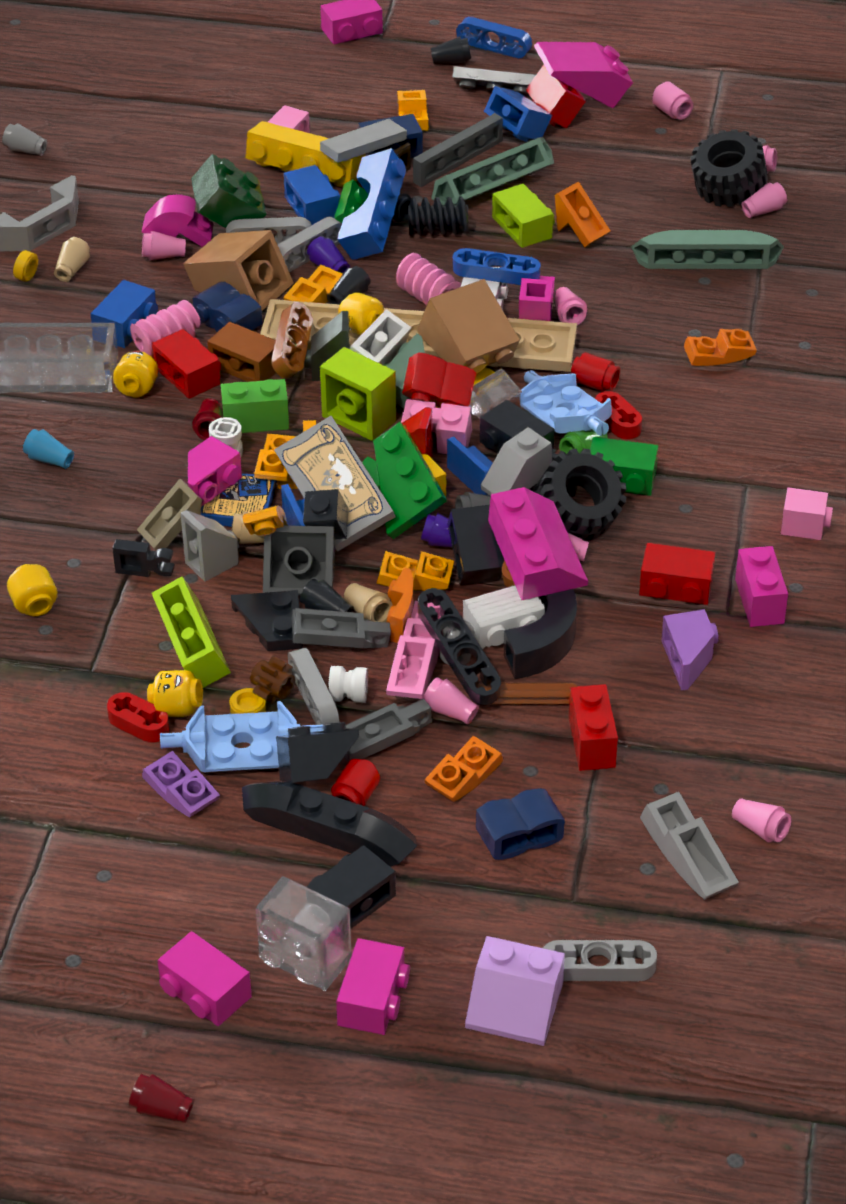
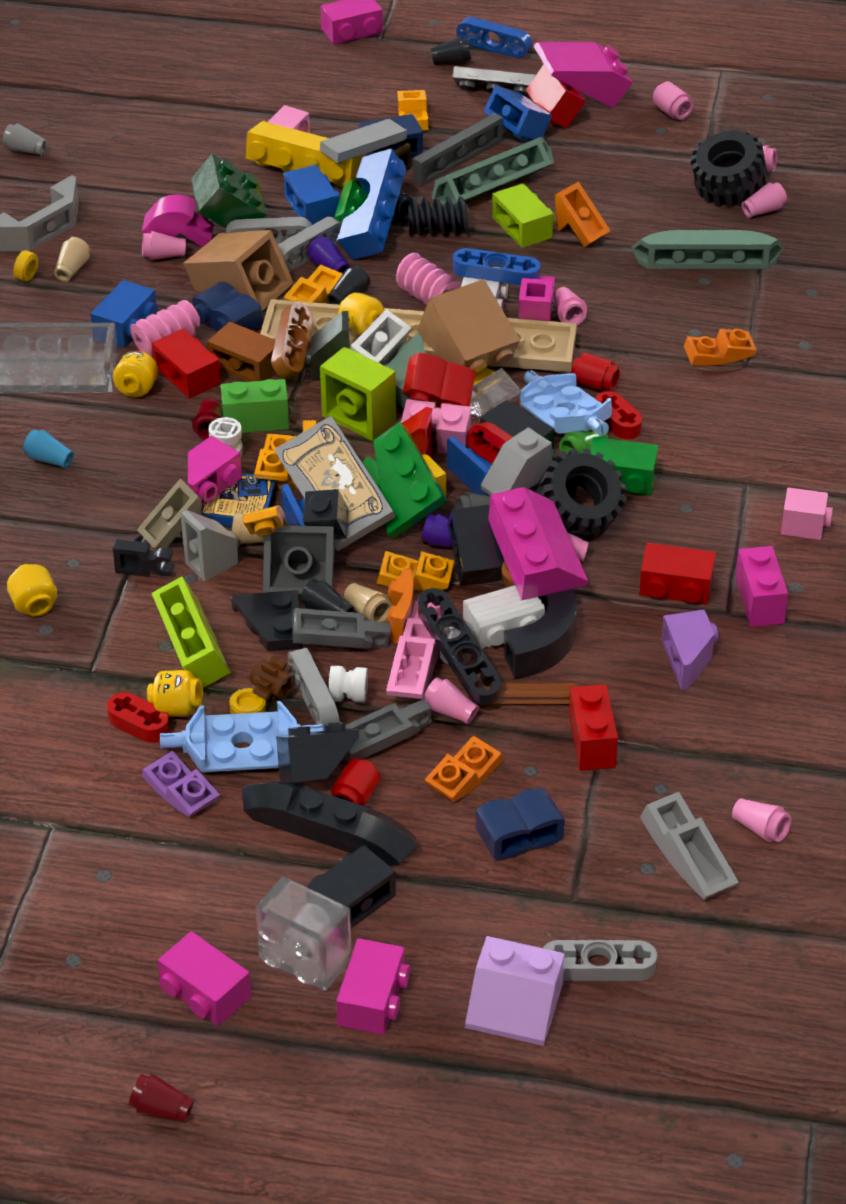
none -> red beam [467,422,513,464]

